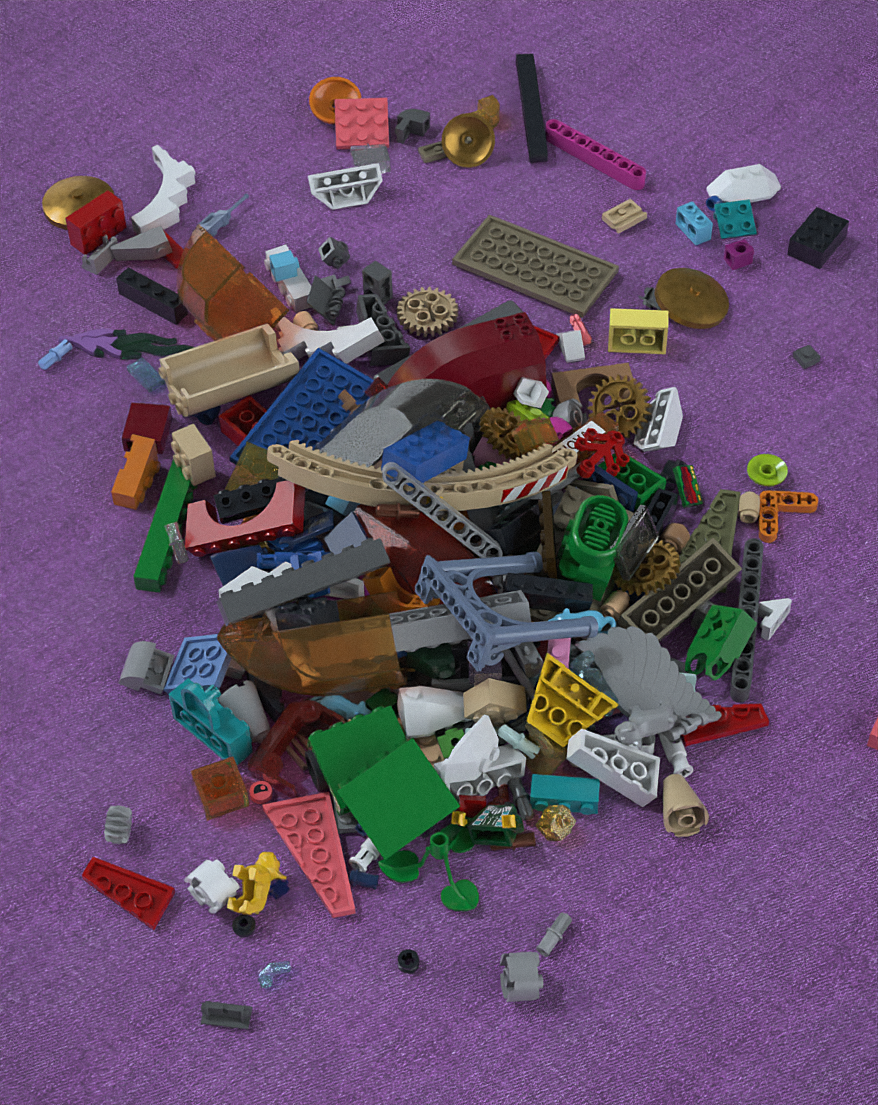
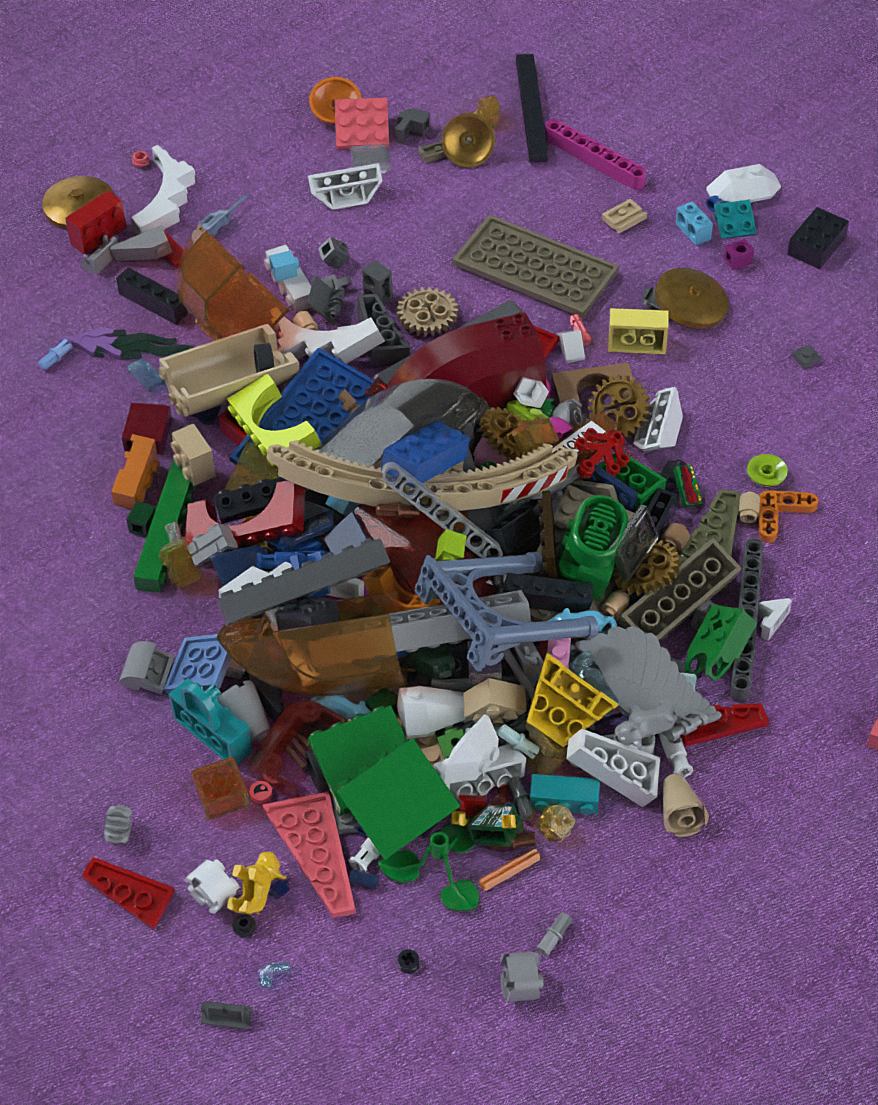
none -> dark green brick [126,502,156,537]
none -> coral plate [132,151,150,167]
none -> clear yellow brick [159,536,203,589]
none -> light grey brick [187,524,238,568]
none -> neon yellow arch [226,374,322,469]
none -> black tyre [254,343,275,373]
none -> lime brick [435,529,467,561]
none -> orange axle [479,848,540,891]

